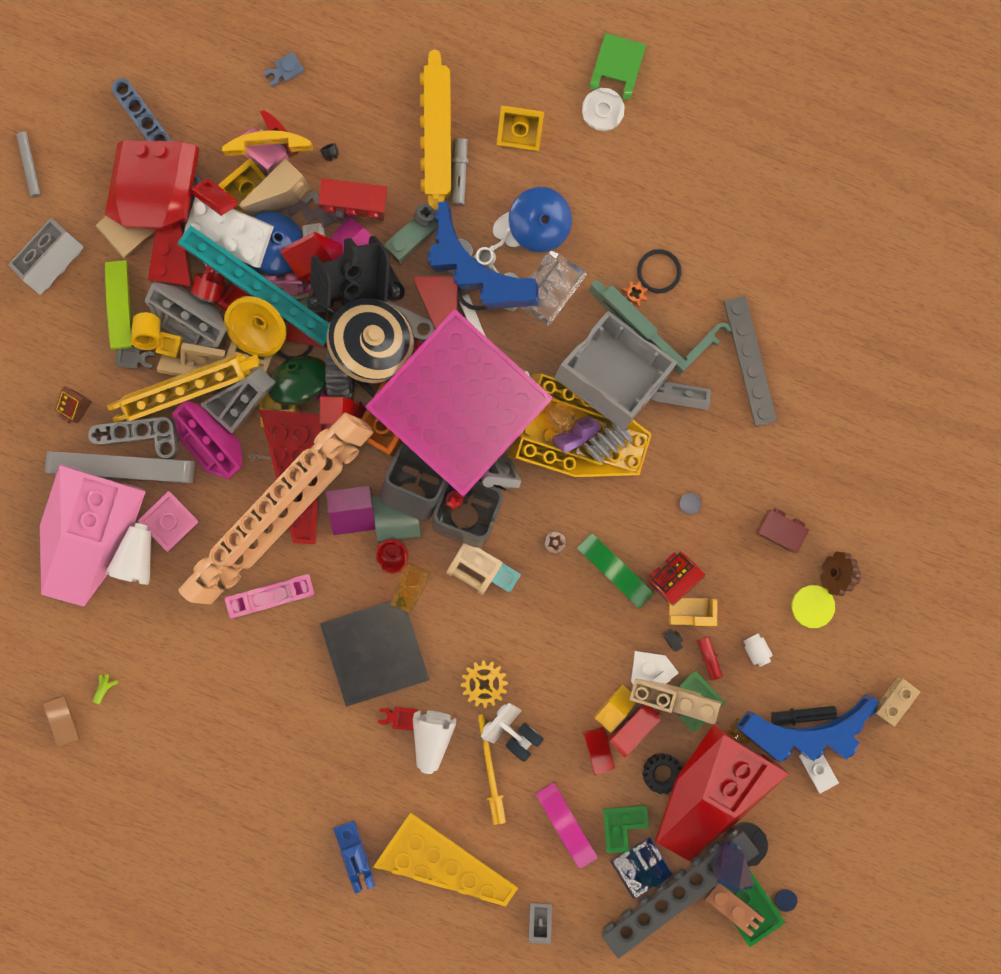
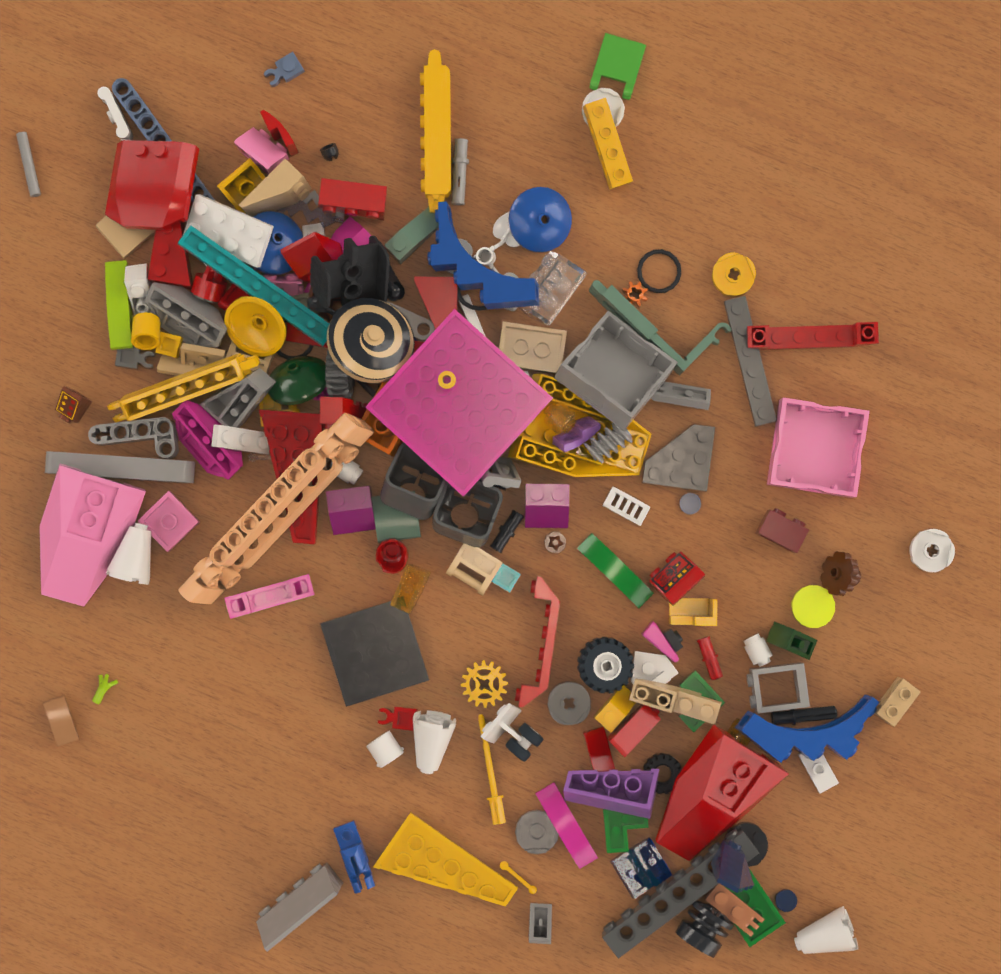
light grey slope [8,217,84,295] -> none
red tile [191,178,238,216] -> none
yellow slope [222,131,313,156] -> none
dark grey bush [414,204,435,226] -> none
red axle [446,489,464,510] -> none
yellow slope [497,106,544,151] -> none
none -> white plate [97,87,133,141]
none -> white slope [124,263,152,316]
none -> white plate [211,425,269,455]
none -> light grey slope [256,863,343,952]
none -> white brick [330,461,363,485]
none -> white piece [366,730,404,768]
none -> yellow pin [438,371,456,389]
none -> black pin [490,510,524,553]
none -> tan plate [499,322,567,374]
none -> yellow hinge [500,861,537,894]
none -> slope [515,576,560,707]
none -> flat silver tile [515,810,559,854]
none -> magenta slope [525,484,569,528]
none -> dark grey plate [547,681,591,725]
none -> medium lavender wedge [563,769,659,819]
none -> black wheel [577,637,634,694]
none -> yellow brick [583,98,633,190]
none -> white slope [602,487,650,526]
none -> dark pink slope [641,621,679,662]
none -> plate [642,424,715,492]
none -> black wheel [675,900,734,958]
none -> yellow plate [712,252,756,297]
none -> light grey window [746,662,810,714]
none -> red slope [747,322,879,350]
none -> dark green slope [766,621,818,660]
none -> bright pink tile [767,398,869,498]
none -> white cone [794,906,858,954]
none -> white plate [909,529,955,572]

